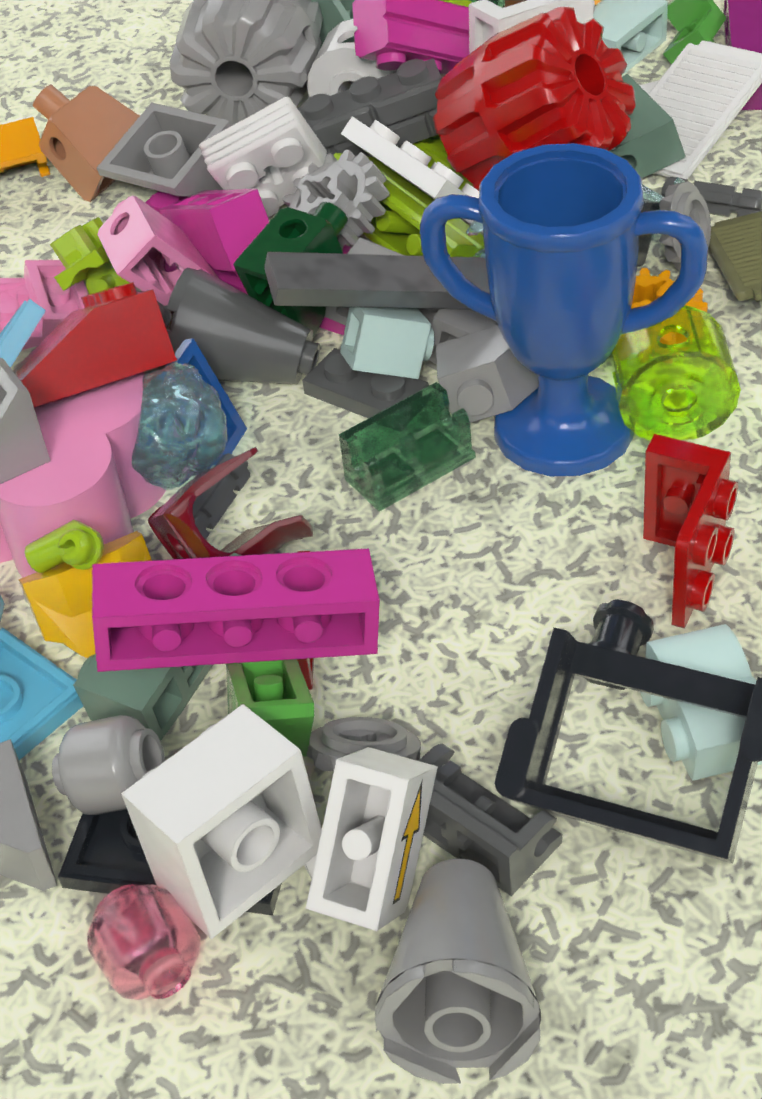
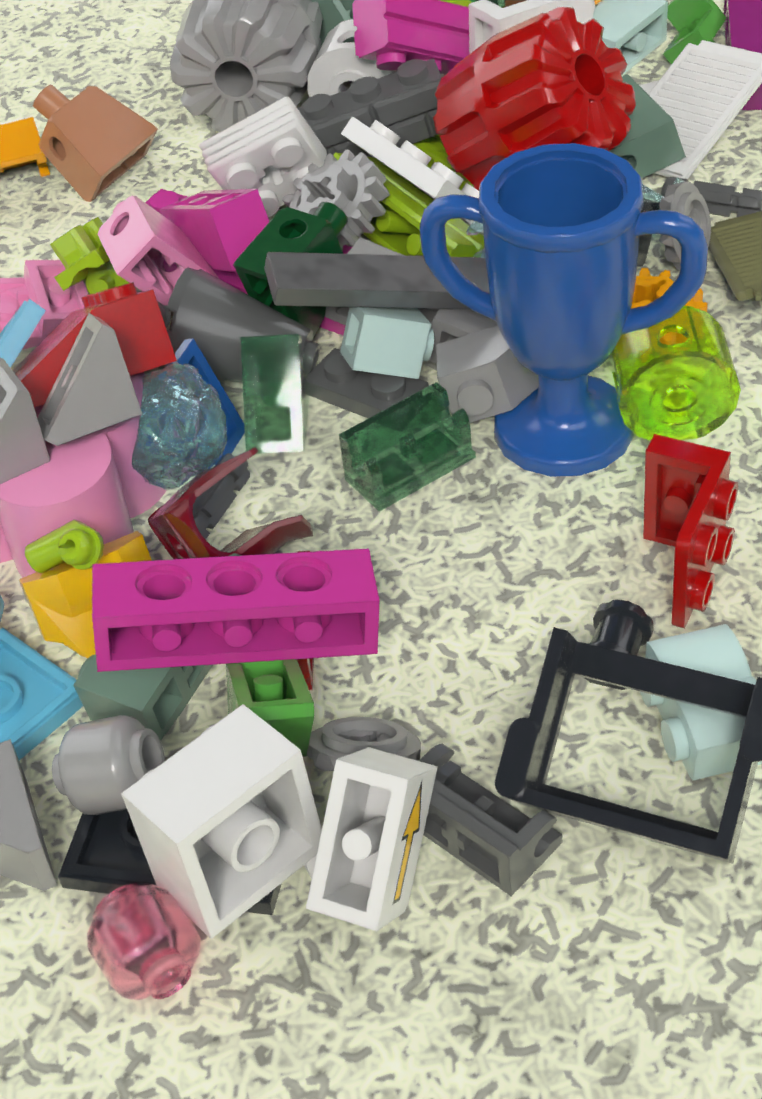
light grey slope [97,102,231,197] -> none
light grey cone [375,859,541,1084] -> none
none -> light grey slope [37,313,142,446]
none -> clear green slope [240,334,309,454]

